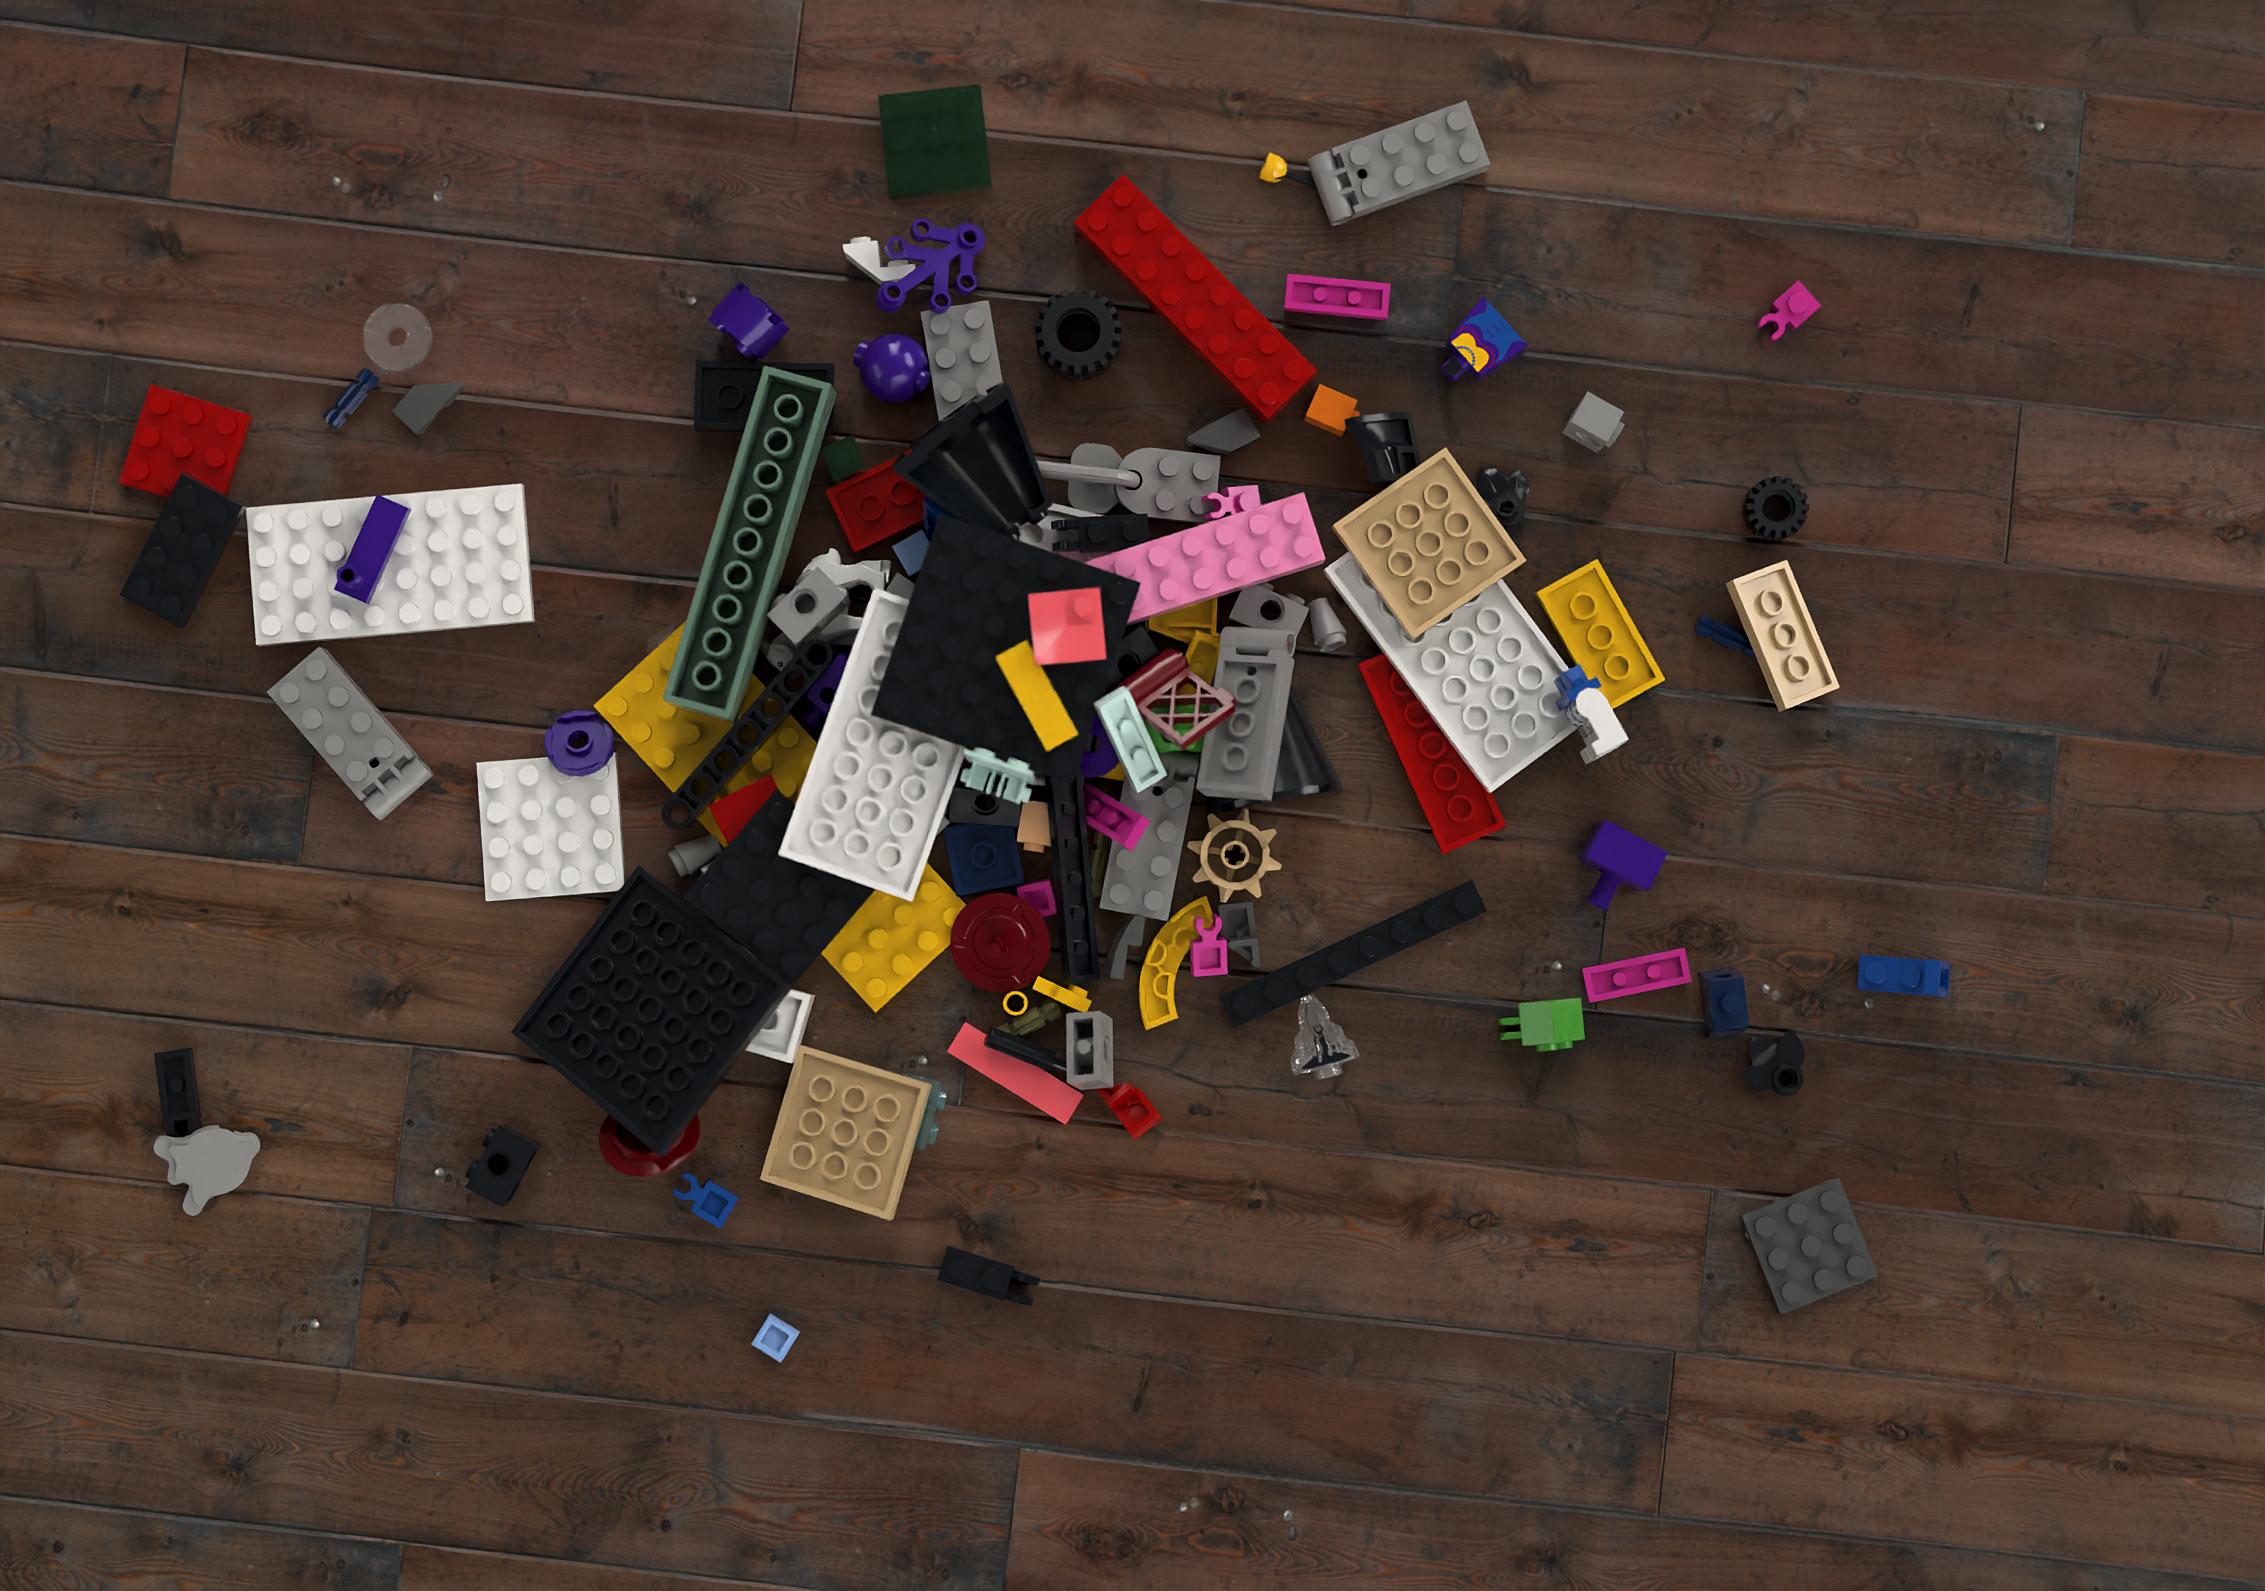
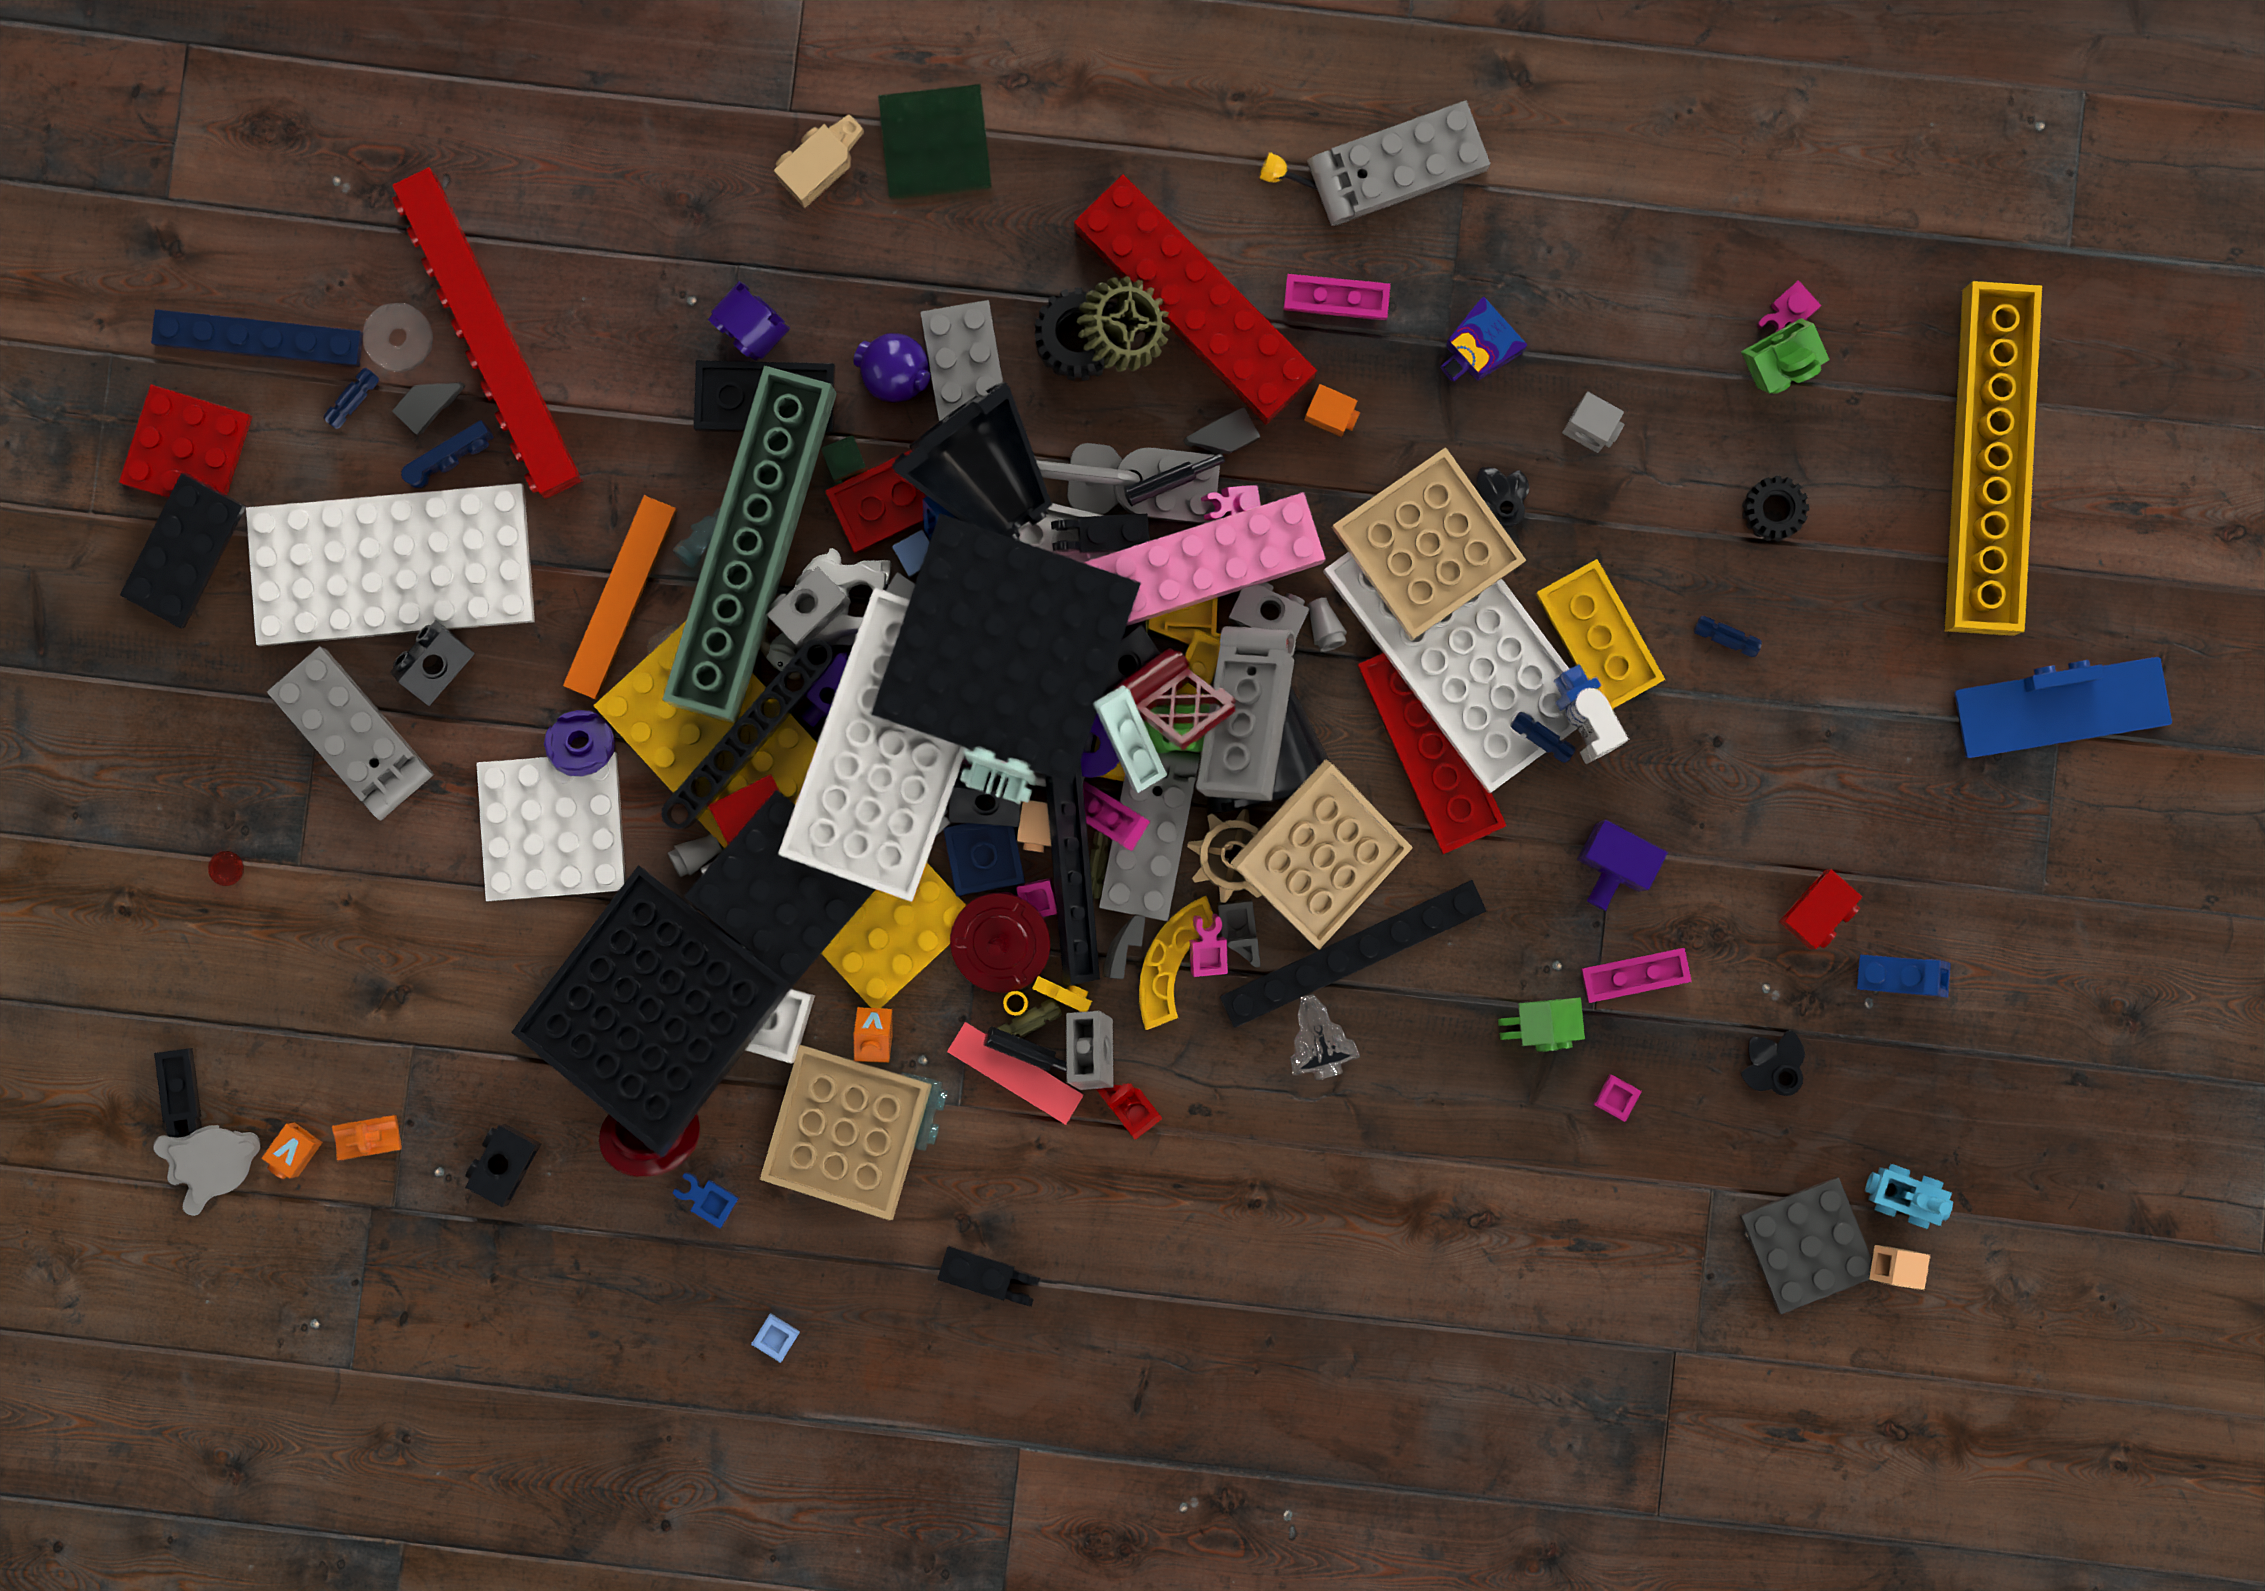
dark purple piece [334,494,411,605] -> none
white slope [843,237,916,285] -> none
dark purple plant [875,218,985,314] -> none
yellow tile [996,640,1078,751] -> none
coral plate [1028,588,1106,665] -> none
black plate [1344,412,1421,483] -> none
dark blue torso [1698,968,1749,1038] -> none
tan plate [1726,560,1840,712] -> none
none -> dark blue plate [151,309,363,367]
none -> clear red plate [208,851,244,886]
none -> orange brick [261,1122,323,1179]
none -> orange hips [332,1115,402,1161]
none -> black brick [390,620,475,706]
none -> red brick [392,167,583,499]
none -> dark blue plate [401,420,494,489]
none -> orange tile [563,495,677,700]
none -> clear light blue piece [672,508,721,568]
none -> tan hinge [774,115,864,208]
none -> orange brick [854,1007,893,1063]
none -> olive gear [1076,277,1171,372]
none -> black axle [1124,453,1225,507]
none -> tan plate [1230,759,1413,950]
none -> dark blue axle [1511,712,1576,763]
none -> dark pink tile [1593,1074,1642,1122]
none -> bright green brick [1741,318,1830,394]
none -> red brick [1778,869,1862,949]
none -> medium azure brick [1865,1164,1953,1229]
none -> light nougat brick [1869,1245,1930,1290]
none -> yellow brick [1945,281,2042,636]
none -> blue bracket [1954,657,2172,758]

